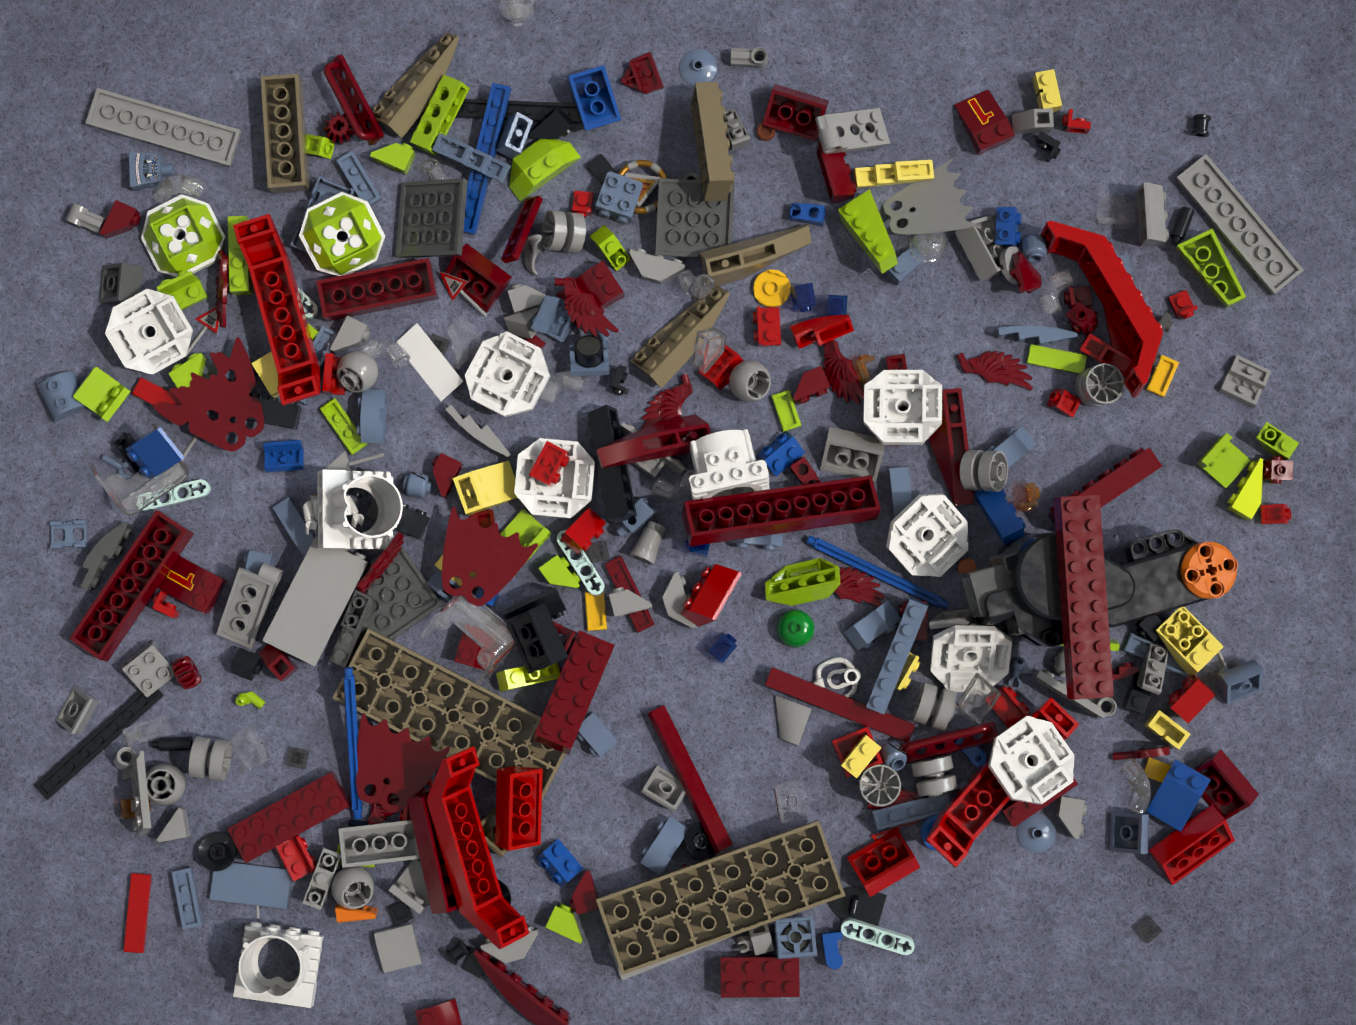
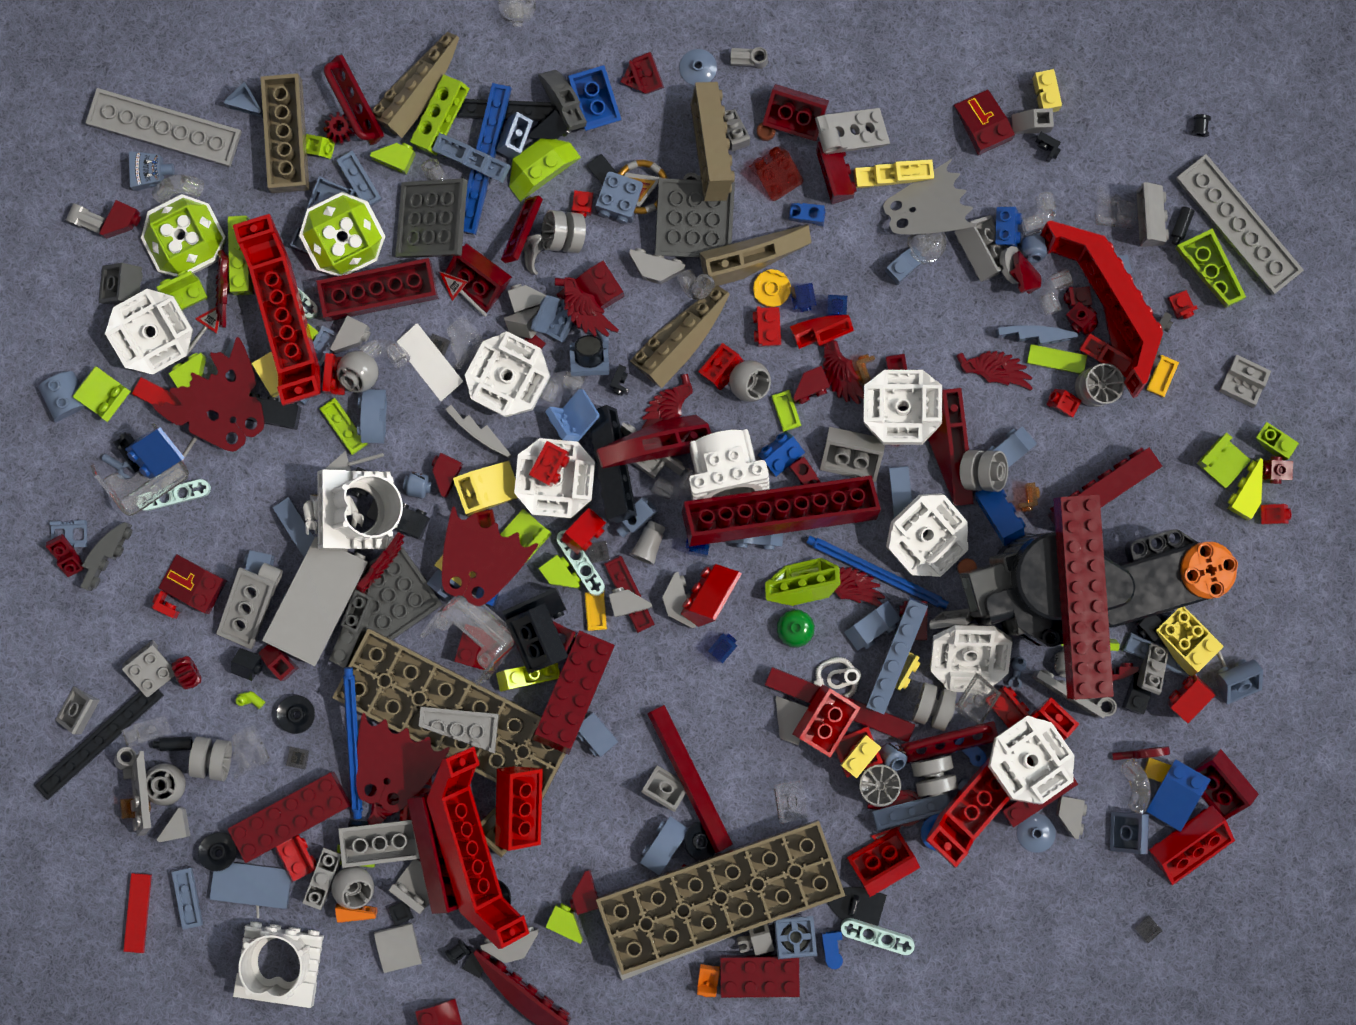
dark red brick [69,510,194,662] -> none
blue bracket [263,440,304,473] -> none
blue bracket [536,839,583,887] -> none
lime slope [589,225,631,271] -> none
clear slope [691,327,727,373] -> none
lime wedge [838,189,898,274] -> none
red bracket [1062,109,1091,134] -> none
light yellow piece [1143,710,1191,750] -> none
none -> dark red slope [46,534,84,577]
none -> sand blue slope [224,82,263,118]
none -> black dish [276,695,315,734]
none -> light grey wing [419,707,499,753]
none -> dark grey slope [538,70,587,131]
none -> medium blue bracket [545,389,599,442]
none -> orange bracket [697,964,720,997]
none -> clear red bracket [749,146,803,201]
none -> red slope [792,684,861,758]
none -> clear cylinder [1021,192,1056,236]

